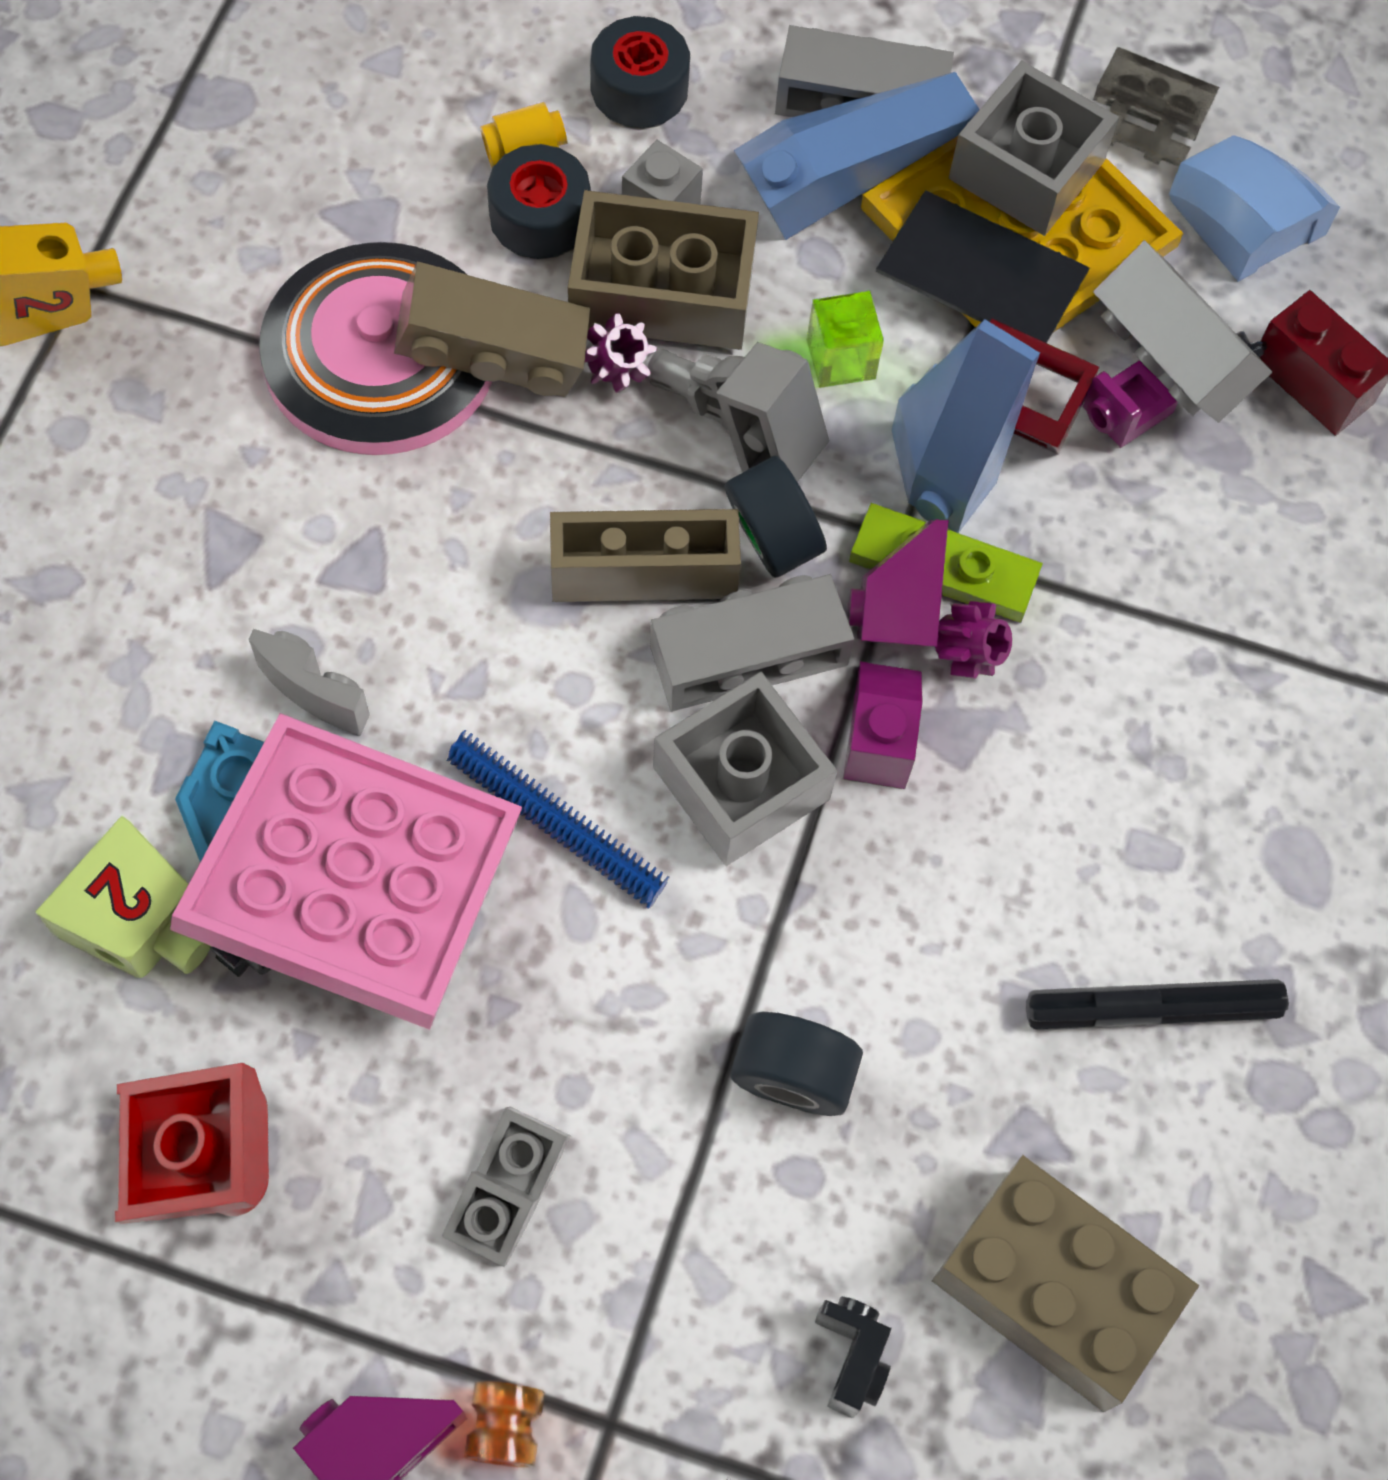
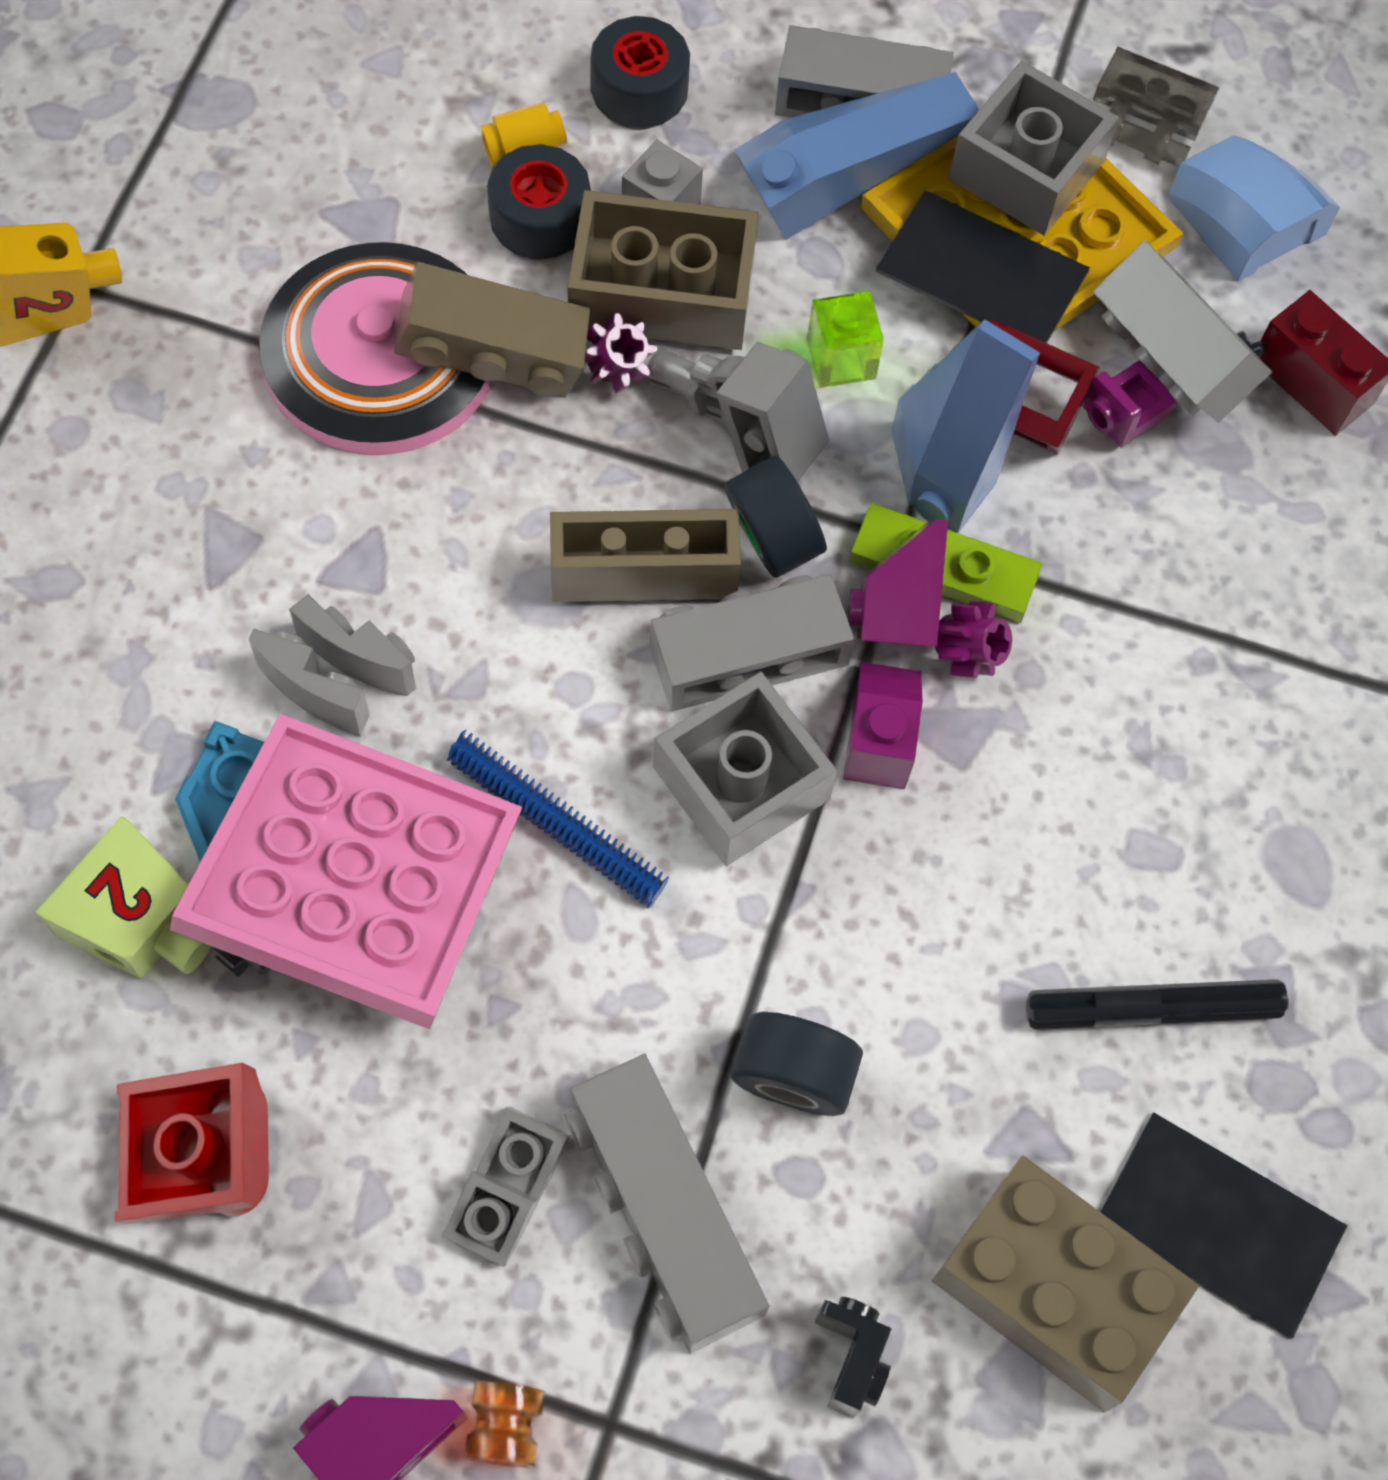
none -> light grey slope [289,594,416,696]
none -> light grey brick [564,1053,770,1354]
none -> black window [1100,1112,1348,1339]

